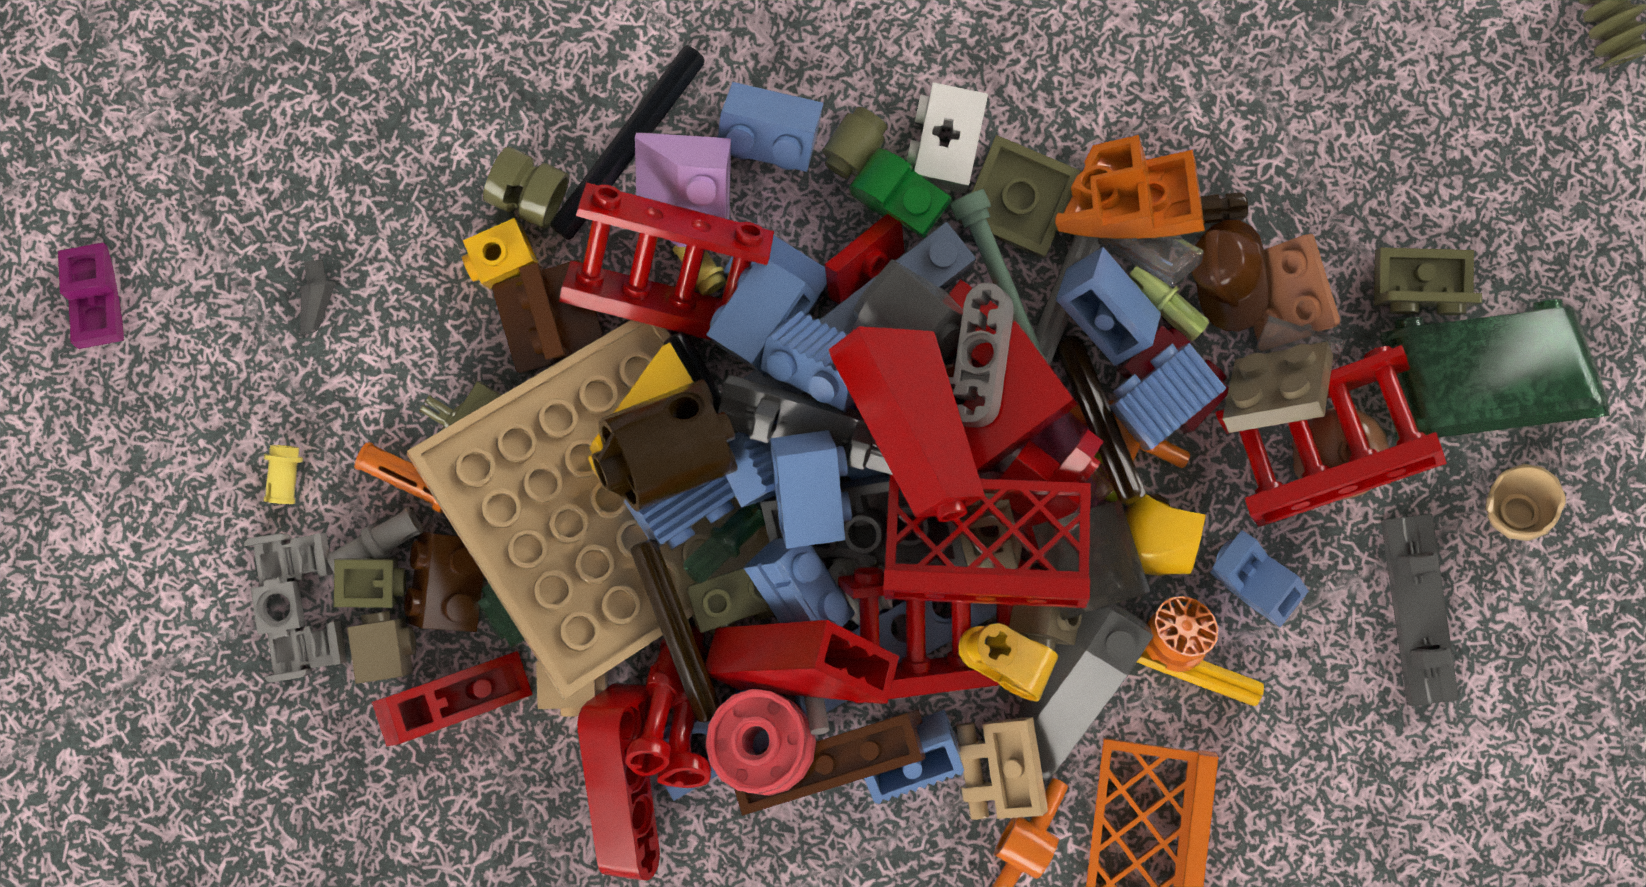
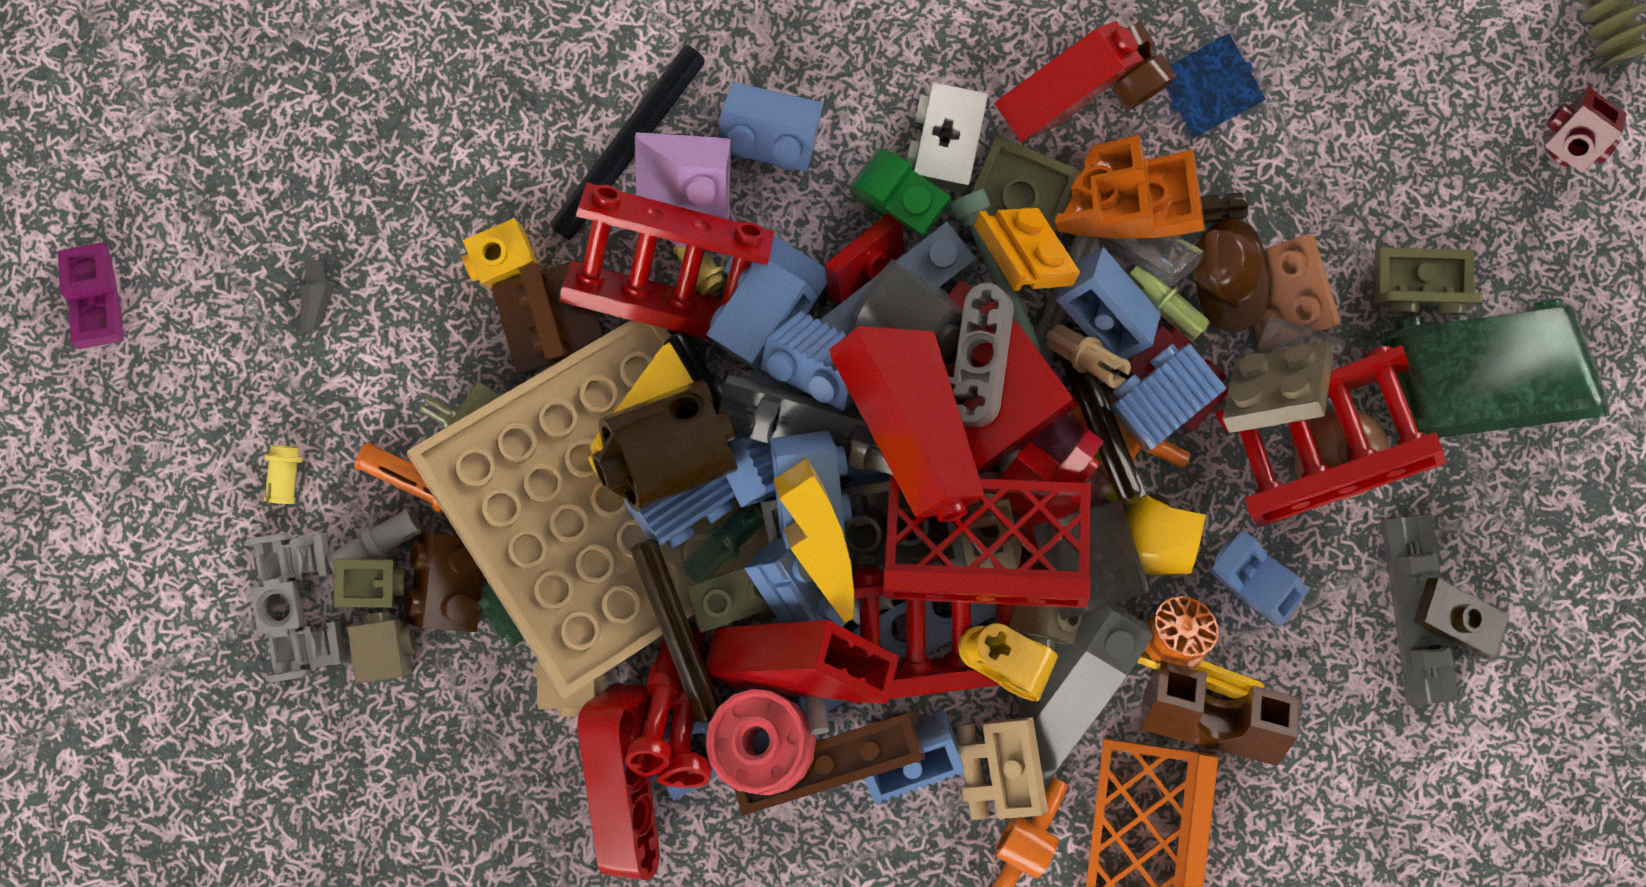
red slope [372,651,533,747] -> none
olive wheel [483,146,570,229] -> none
olive brick [822,106,888,179] -> none
tan hair [1485,464,1566,541] -> none
none -> yellow slope [773,458,854,624]
none -> light orange plate [974,208,1080,291]
none -> red slope [994,21,1143,142]
none -> tan axle [1046,324,1131,388]
none -> reddish brown wheel [1112,22,1177,112]
none -> reddish brown arch [1140,661,1299,766]
none -> clear blue piece [1165,33,1266,139]
none -> plate [1414,578,1509,659]
none -> brick [1544,86,1627,174]

